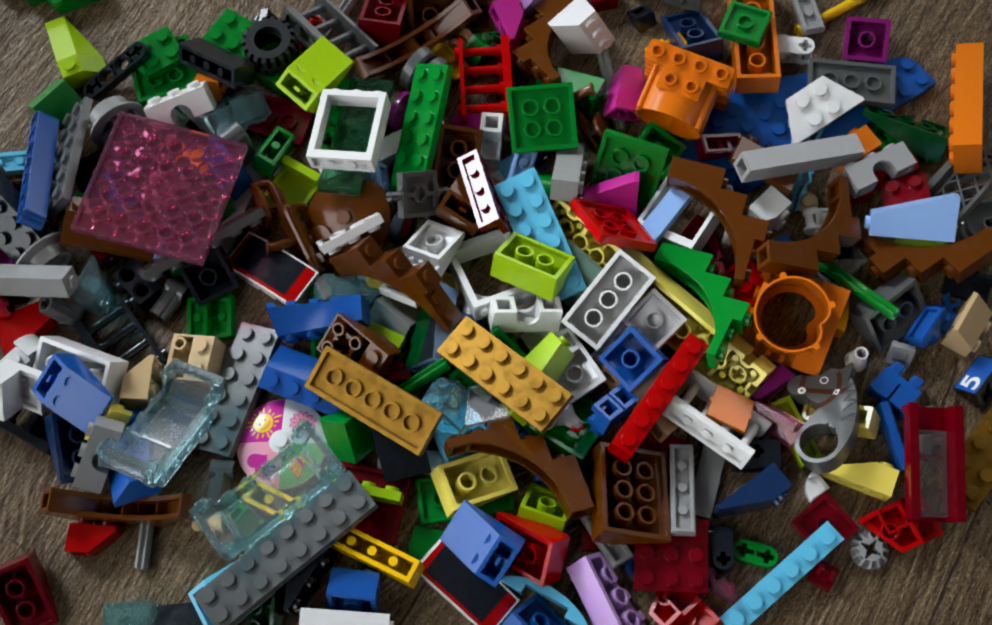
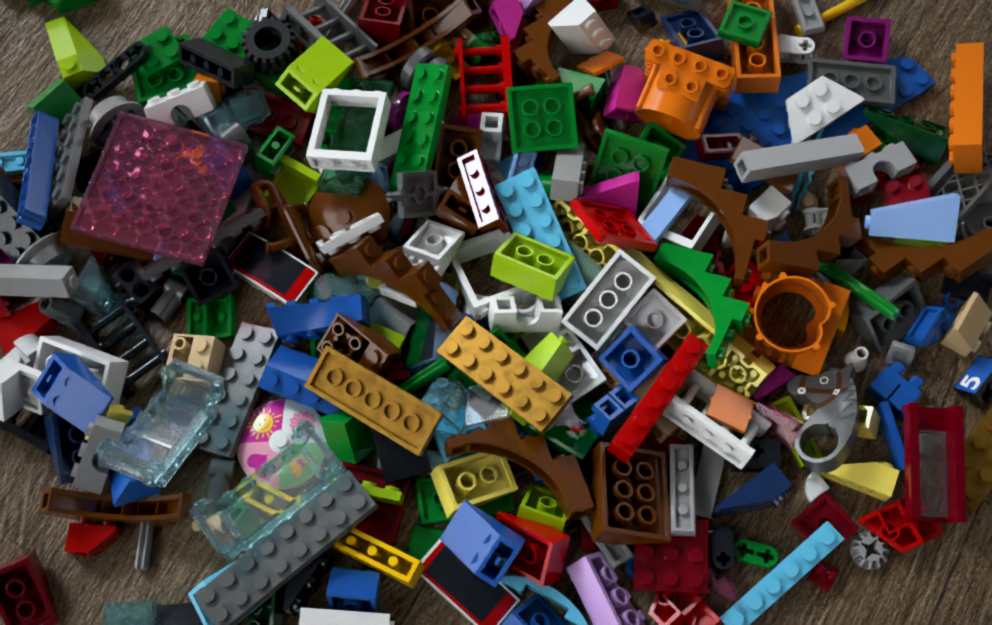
tan slope [120,355,168,412] -> none
none -> orange piece [577,50,625,76]

